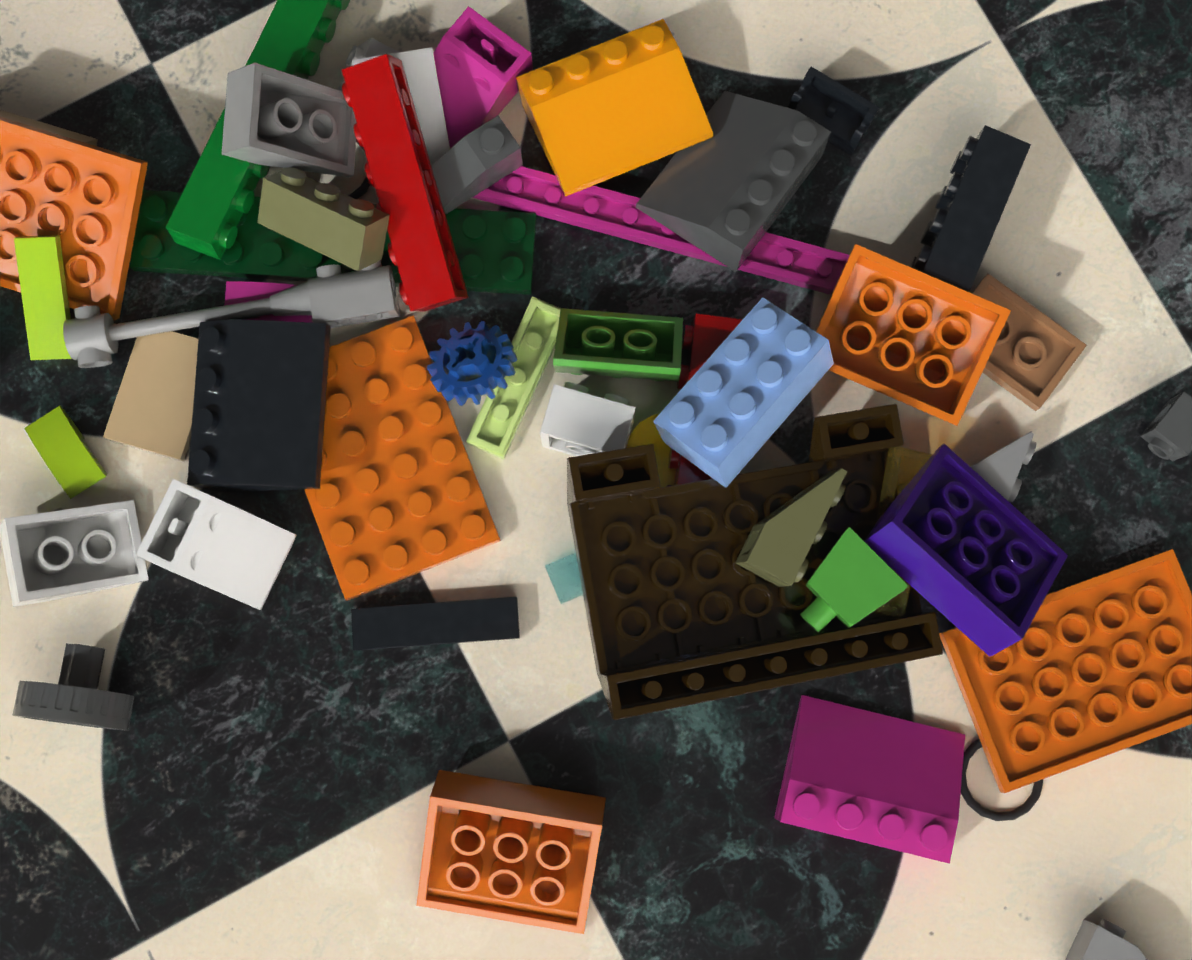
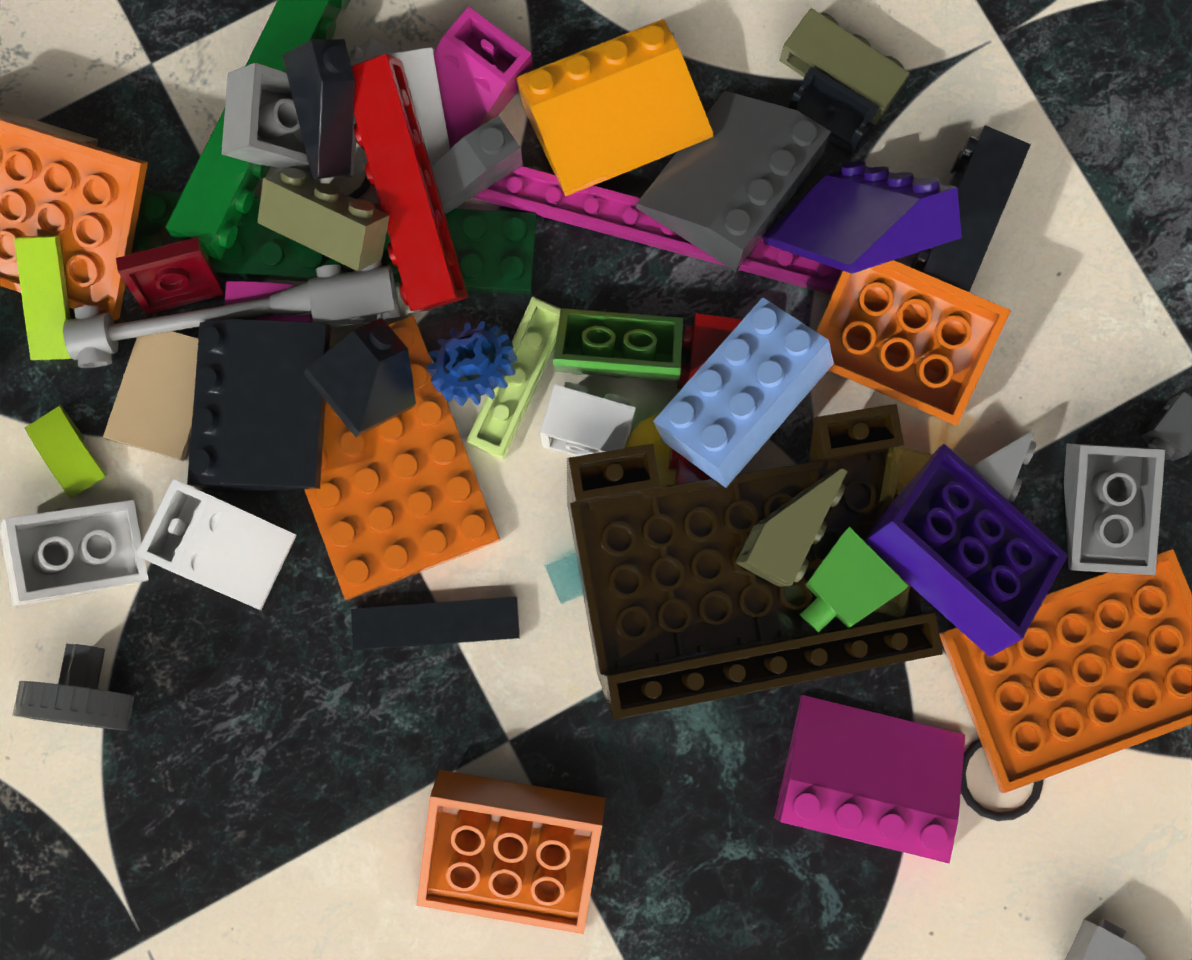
medium nougat plate [972,273,1087,411] -> none
none -> dark red plate [116,237,224,315]
none -> black slope [282,39,355,179]
none -> black slope [304,317,416,437]
none -> dark purple slope [762,161,962,274]
none -> olive brick [779,8,910,125]
none -> light grey slope [1064,443,1165,575]

